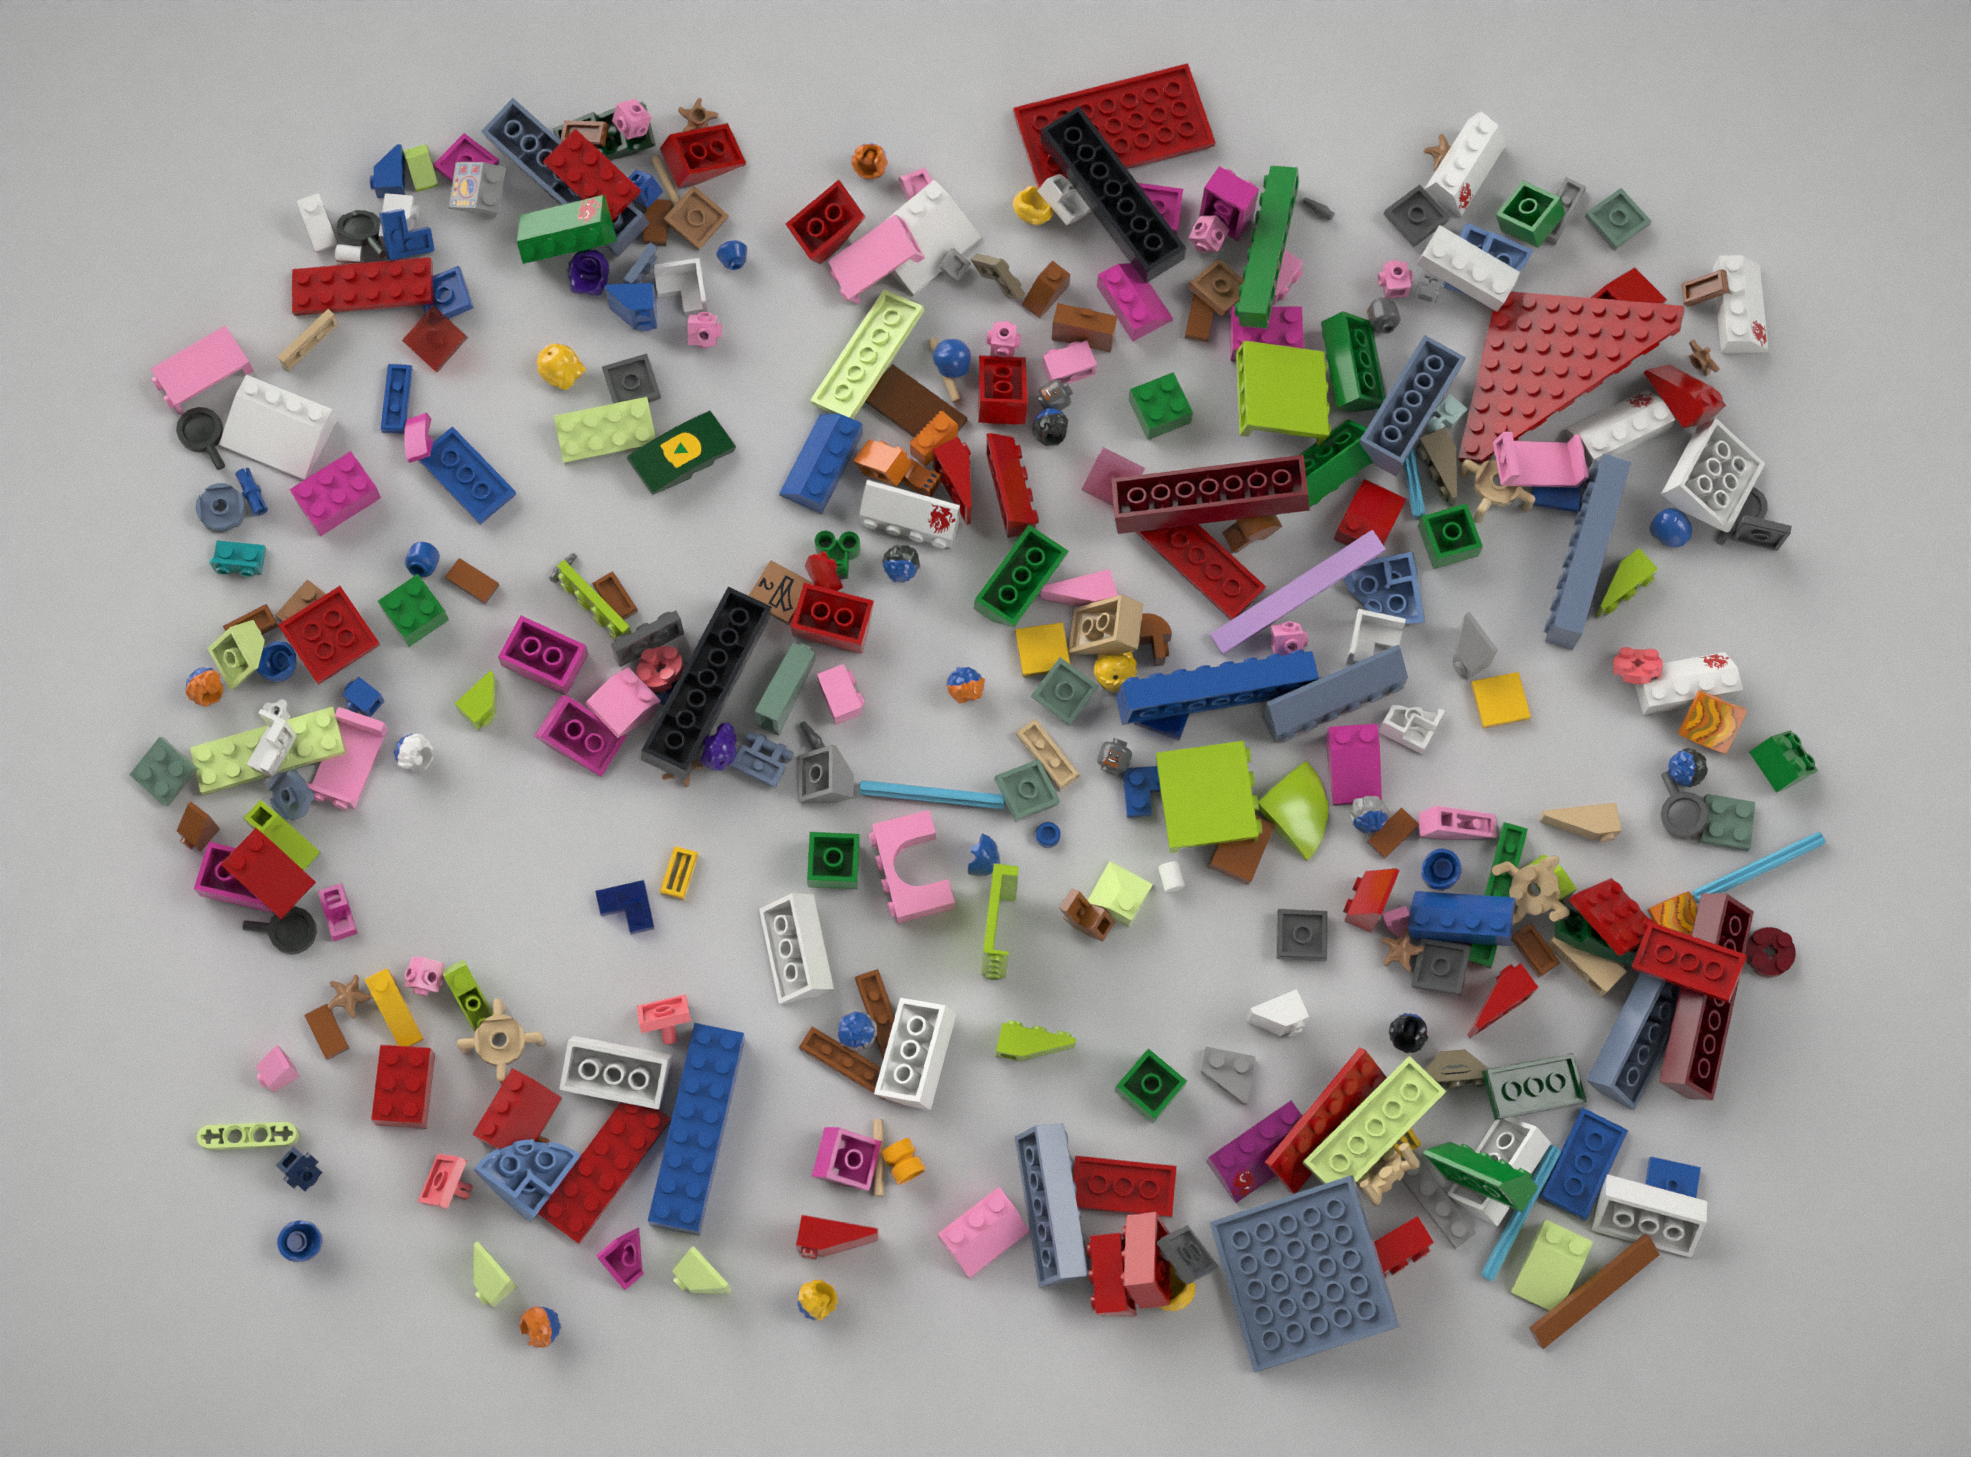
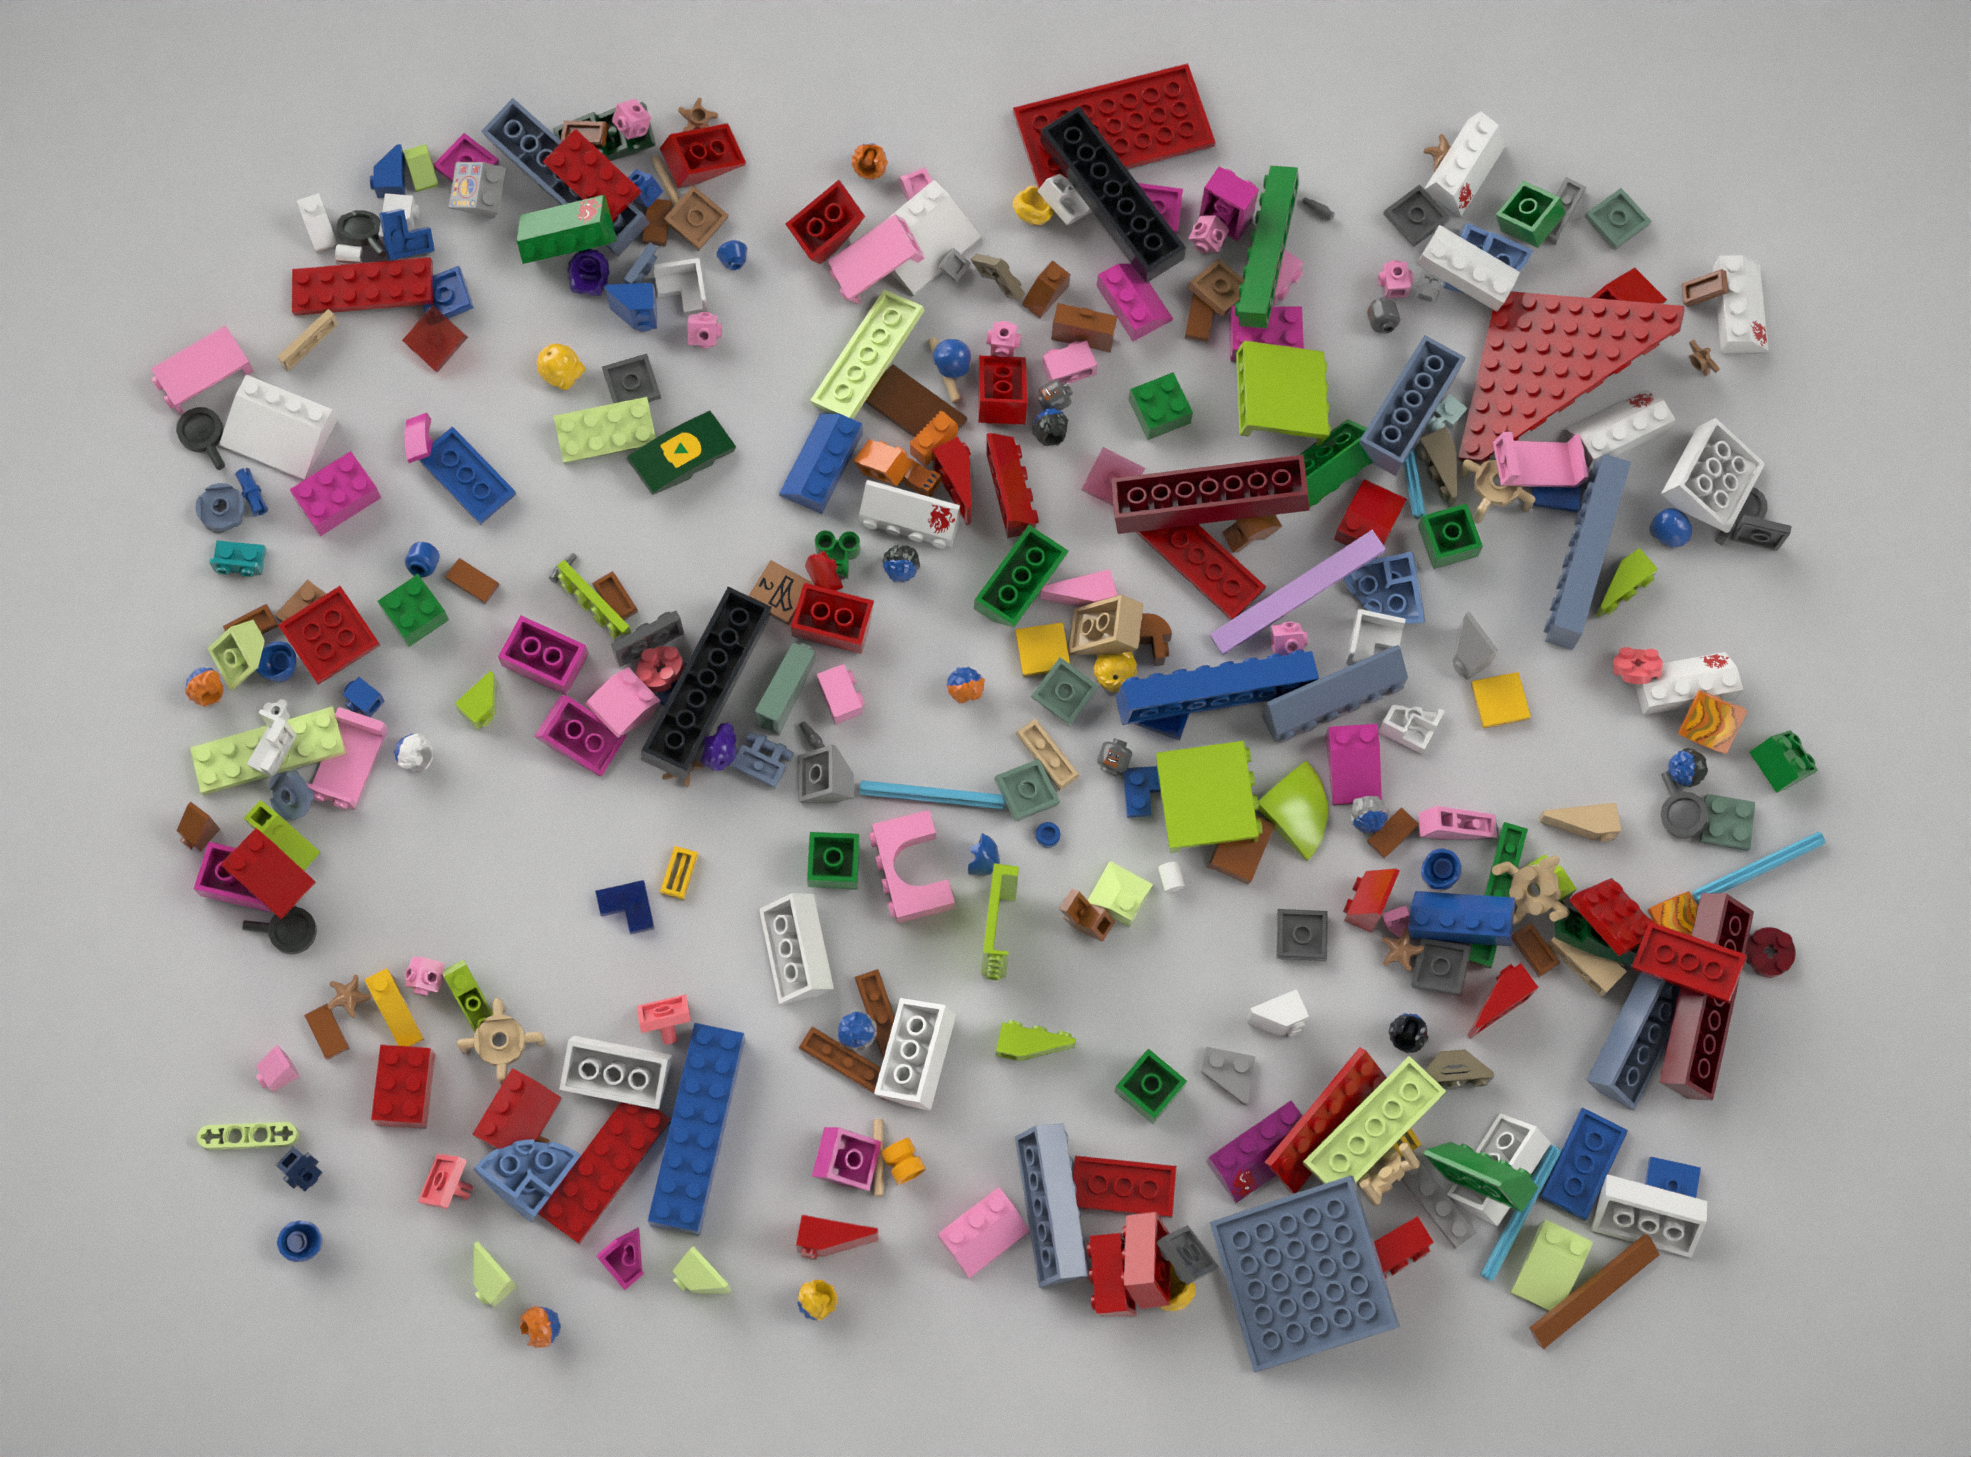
sand green plate [129,737,199,806] -> none
dark pink slope [318,883,358,941] -> none
blue tile [380,364,413,434] -> none
green slope [1321,311,1386,412] -> none
tile [1482,1053,1587,1120] -> none
red slope [1643,364,1726,429] -> none

